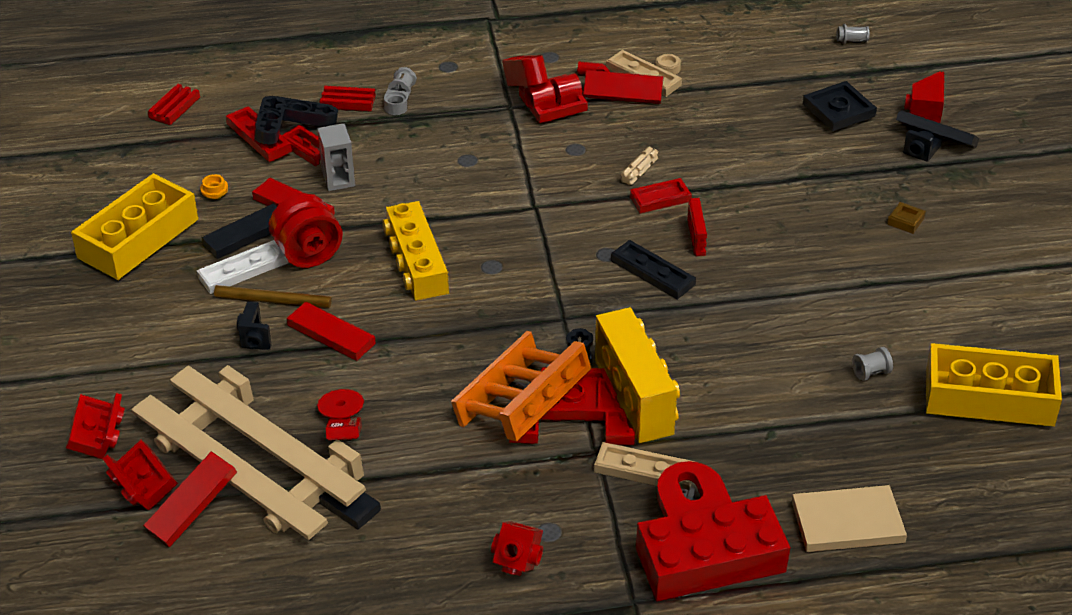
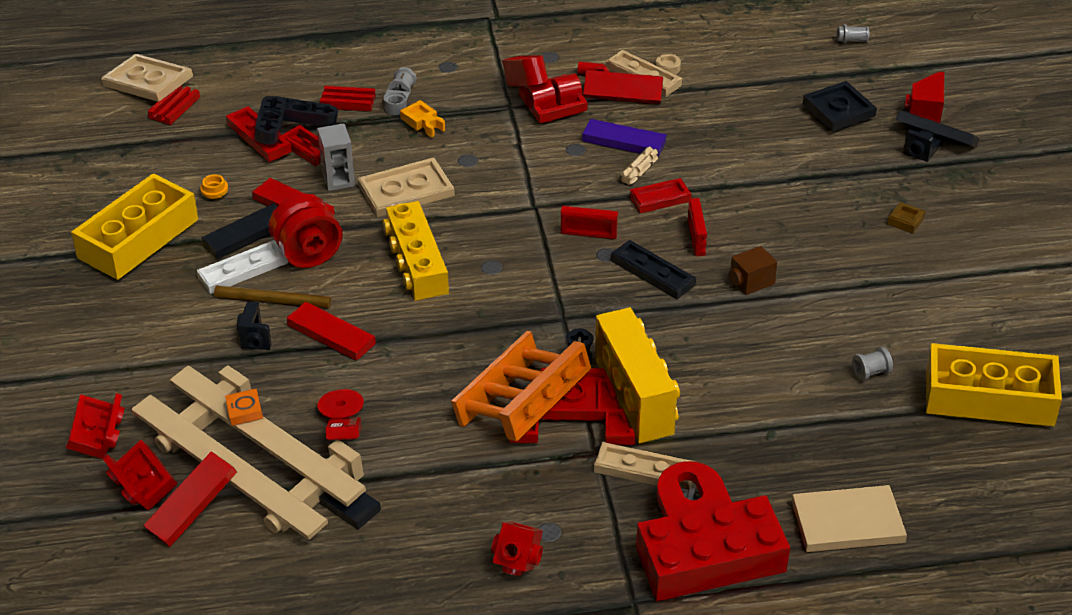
none -> tan tile [101,54,193,102]
none -> orange tile [225,388,263,426]
none -> tan tile [358,158,455,217]
none -> light orange plate [400,100,445,137]
none -> red tile [561,206,618,239]
none -> dark purple tile [582,119,667,157]
none -> reddish brown brick [729,246,777,295]

